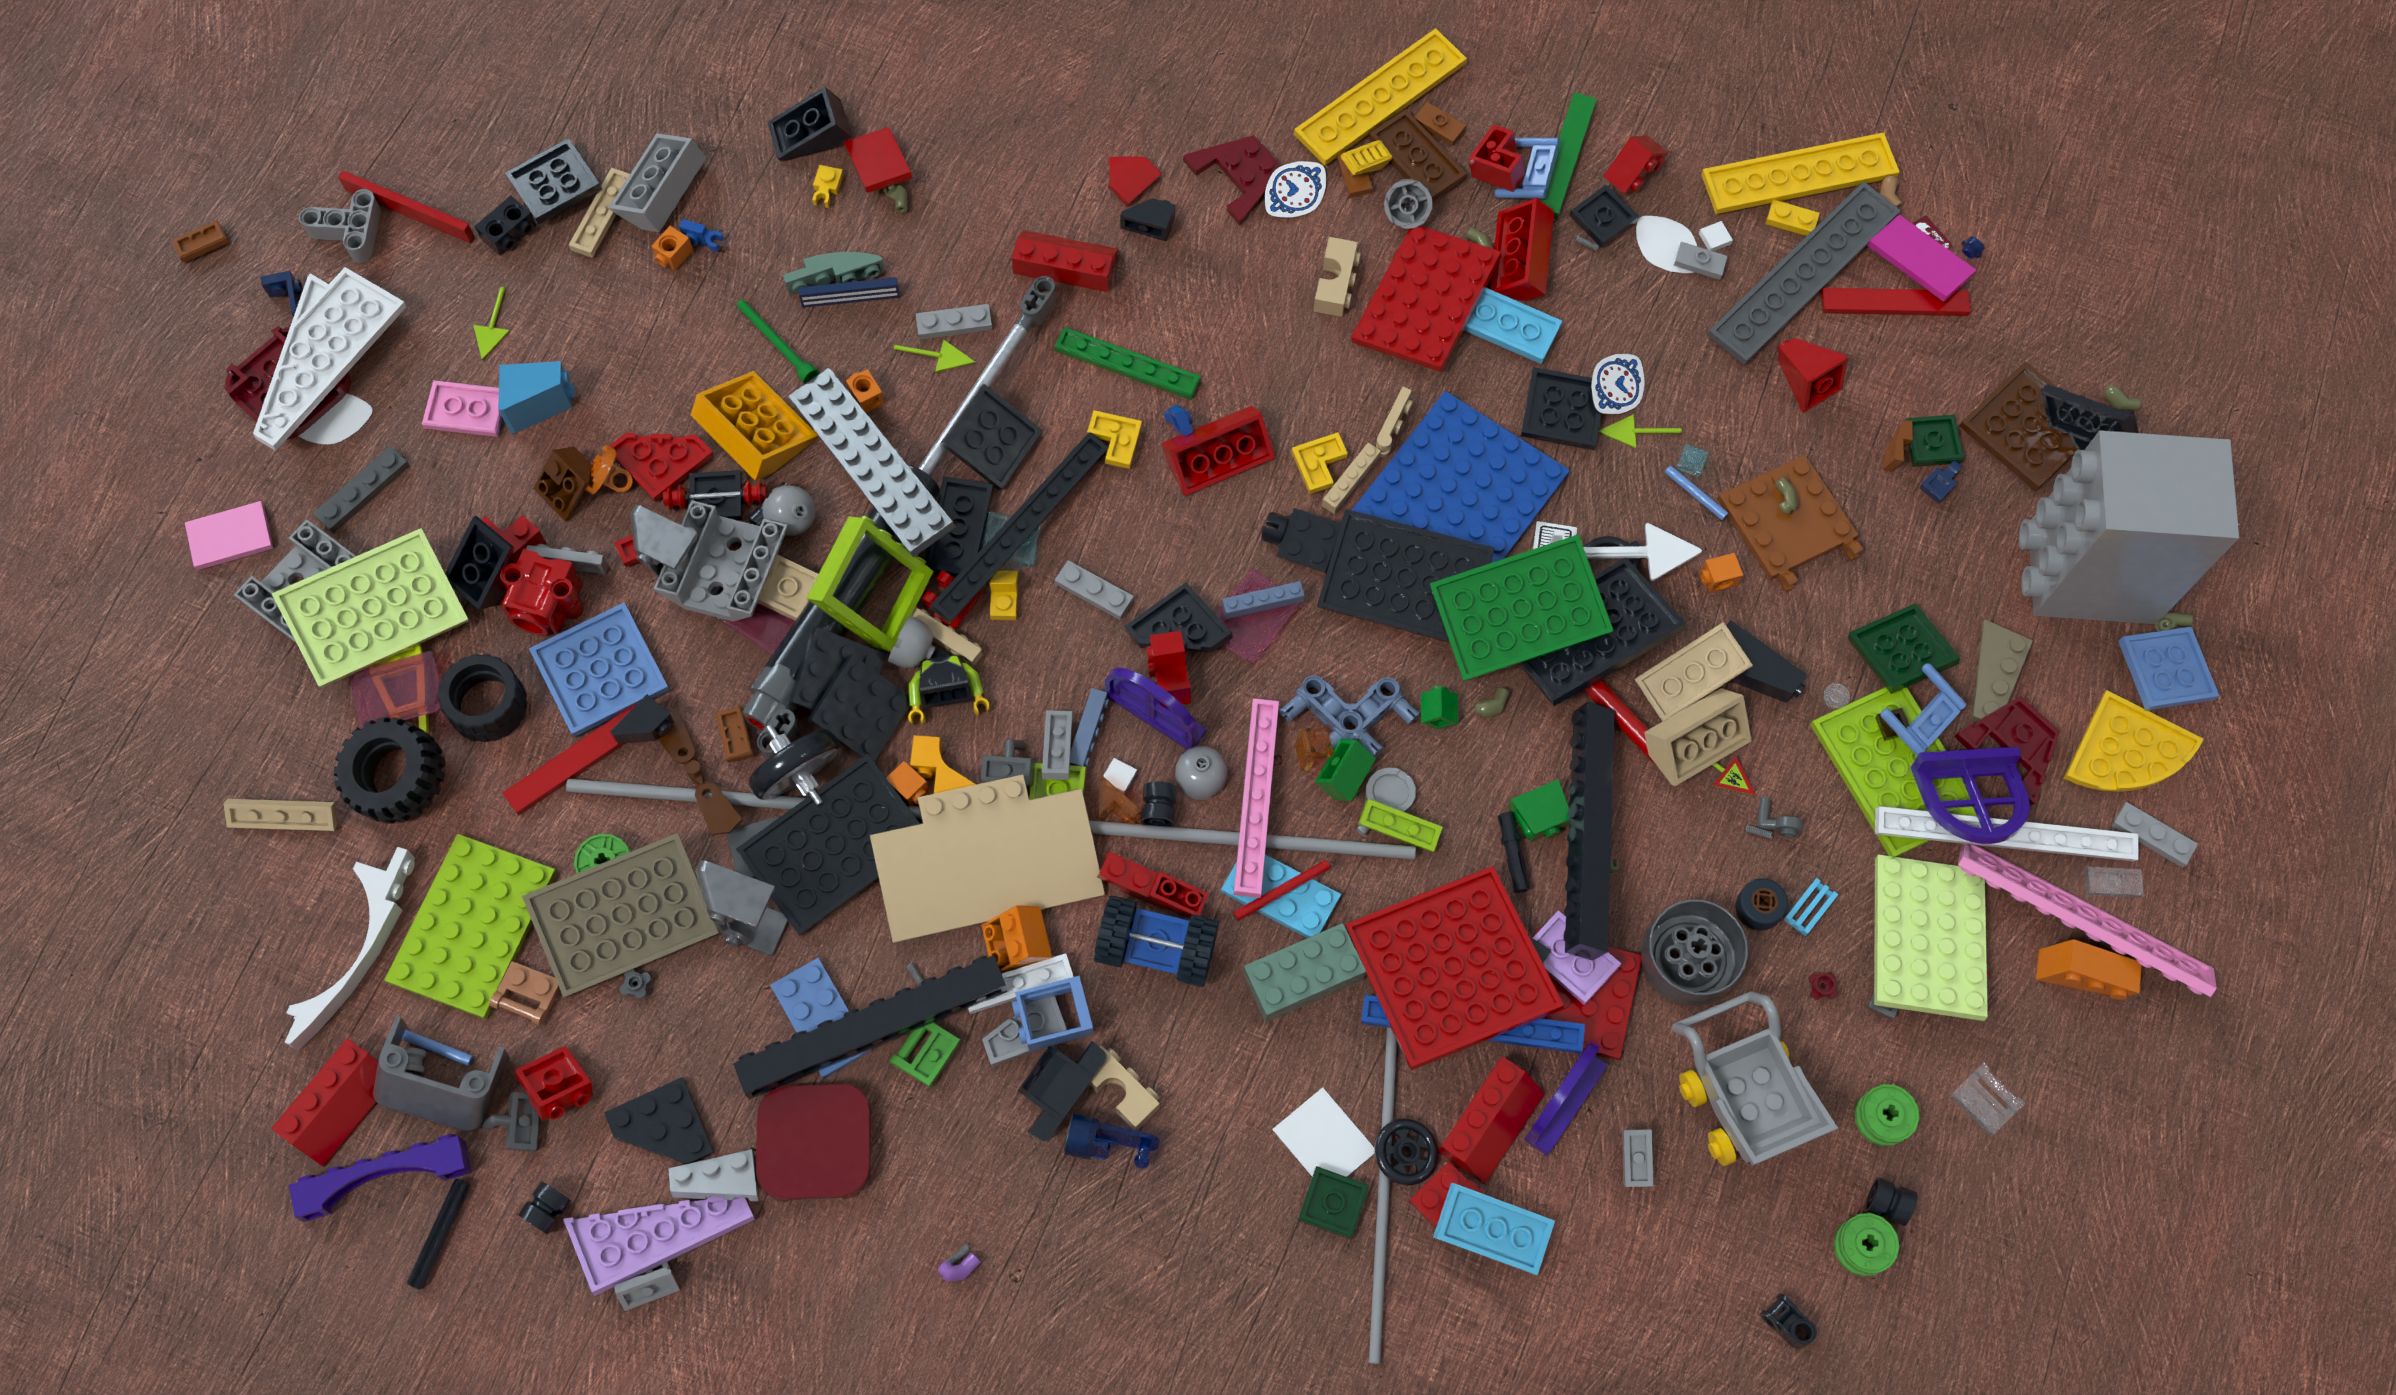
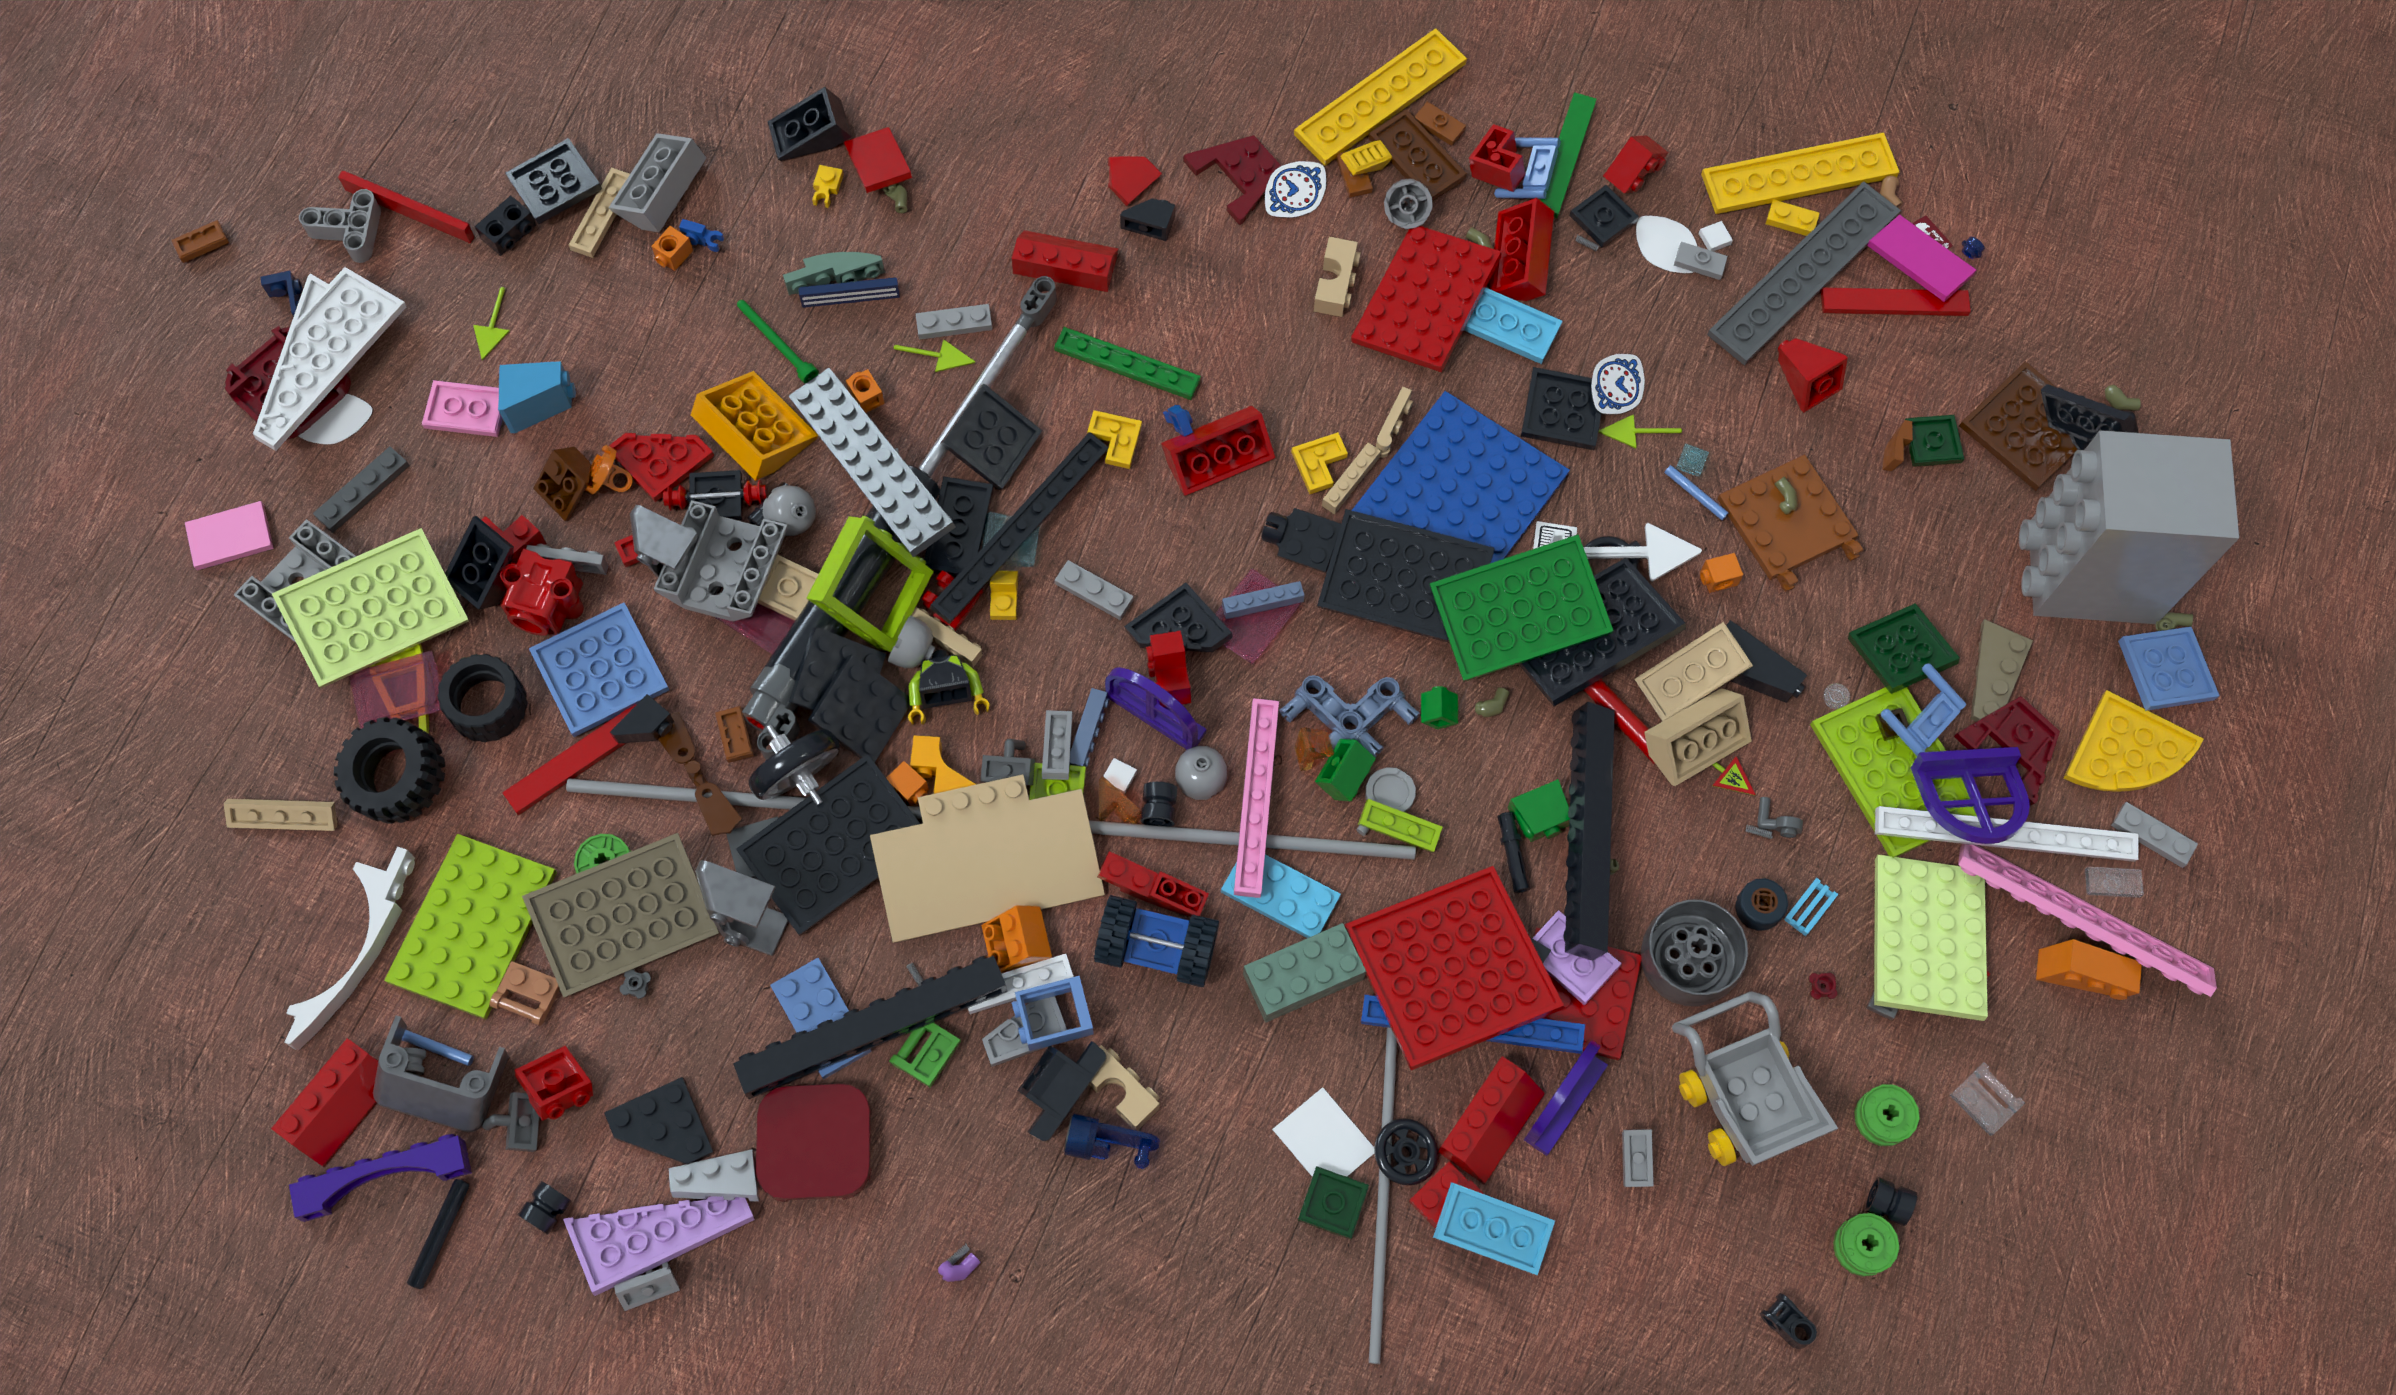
red bar [1233,860,1331,921] -> none
dark blue plate [1919,460,1963,504] -> none

